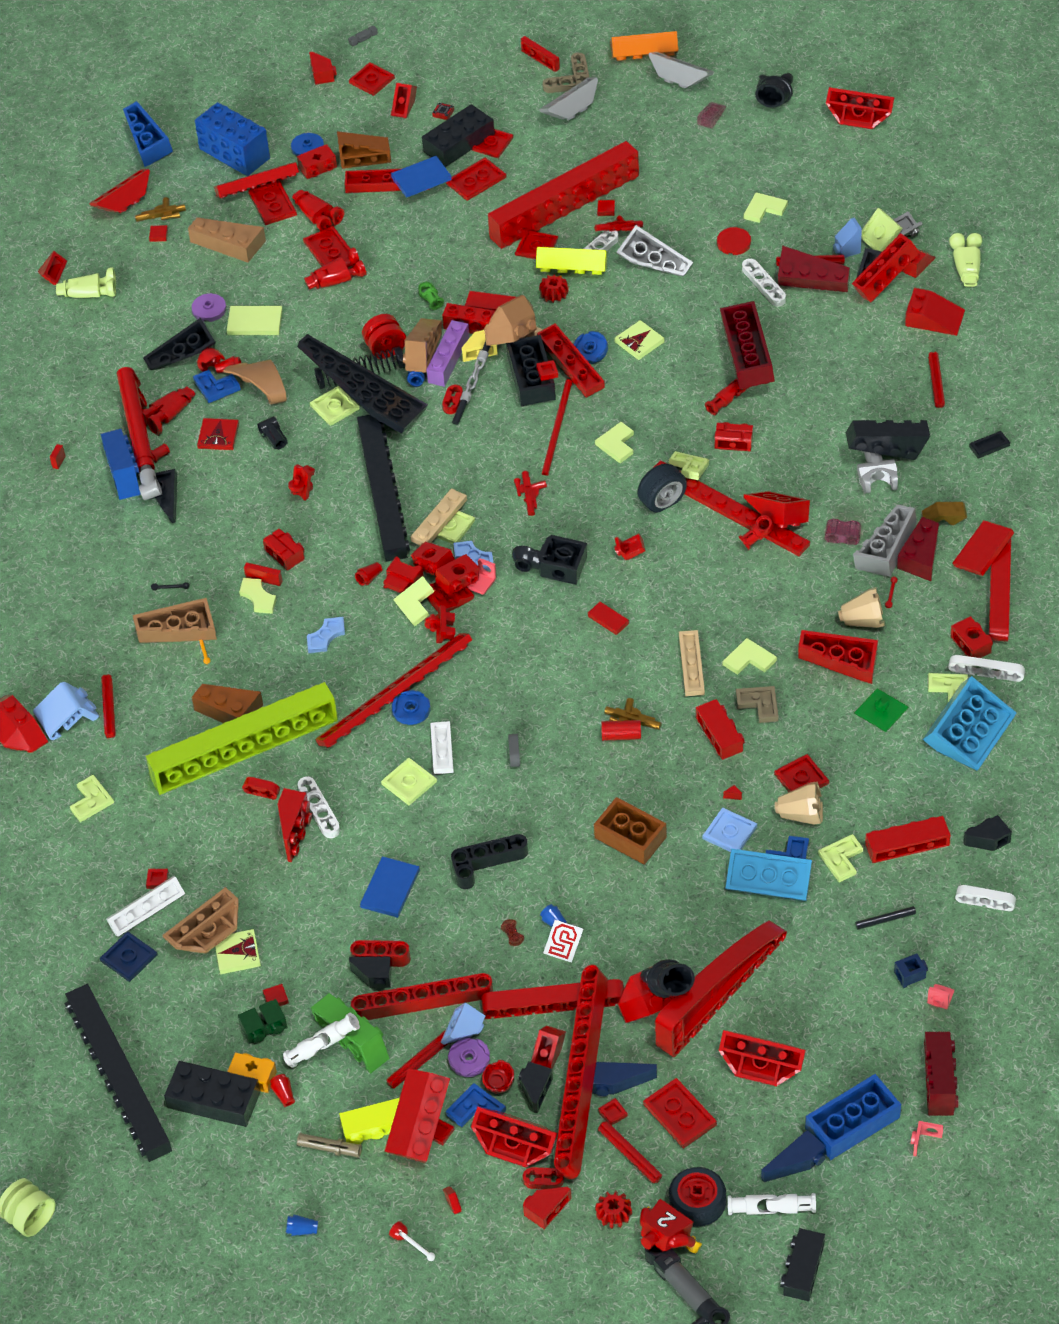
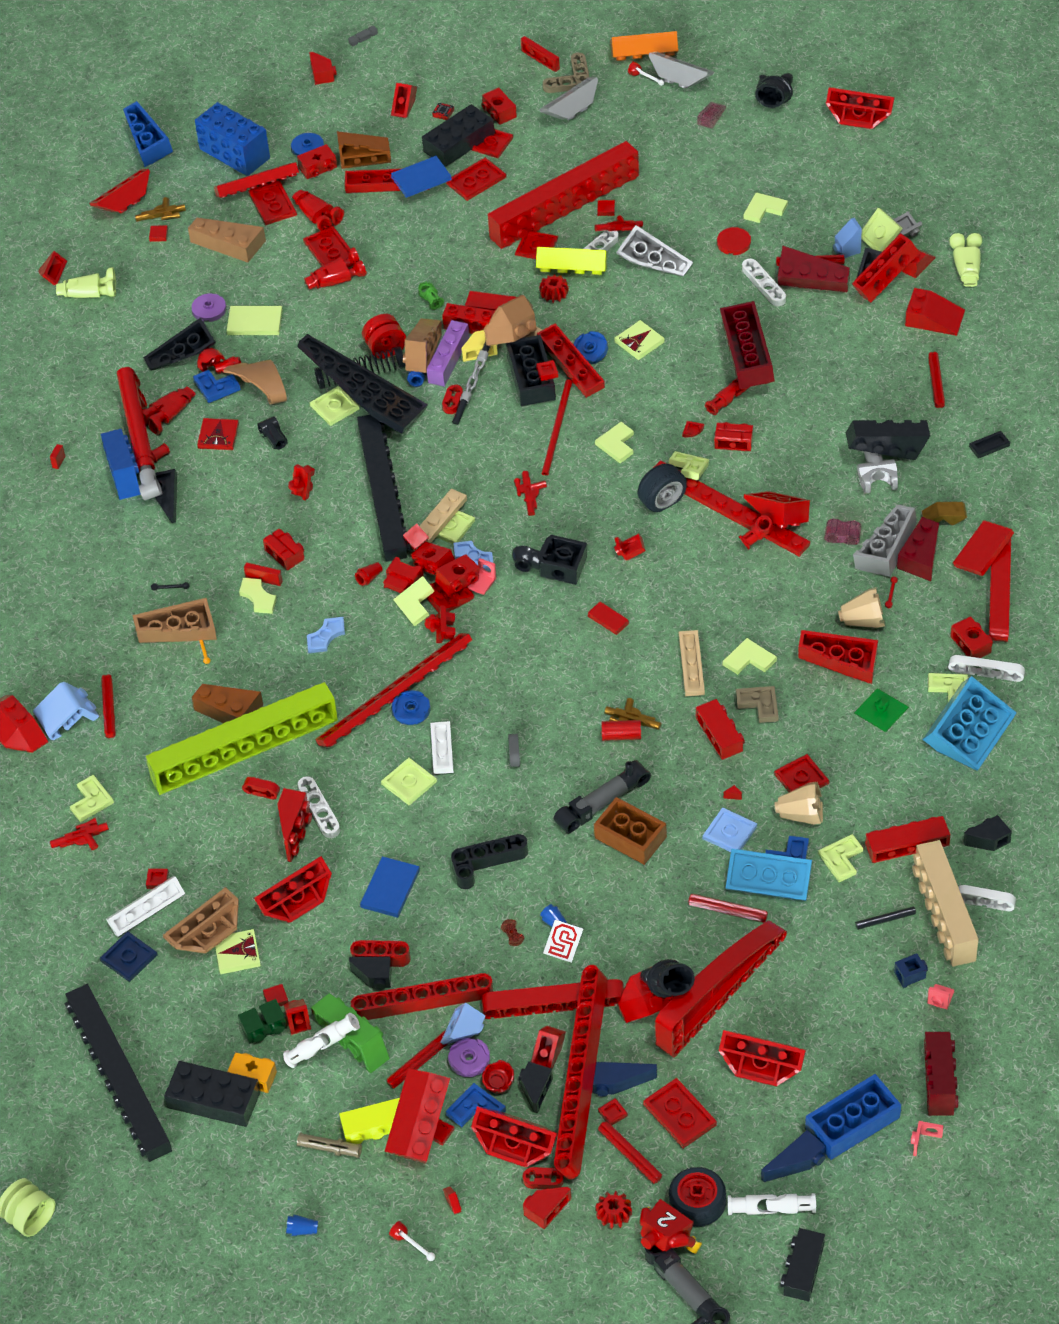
red cone [270,1074,295,1107] -> none
red tile [349,62,395,96] -> none
none -> red piece [50,818,109,850]
none -> red wedge [254,856,332,923]
none -> red slope [283,999,311,1035]
none -> tile [403,523,429,550]
none -> red brick [481,87,517,125]
none -> black piece [553,760,651,834]
none -> hinge [628,61,665,86]
none -> red tile [682,421,704,438]
none -> axle [688,894,768,922]
none -> tan brick [912,840,978,967]

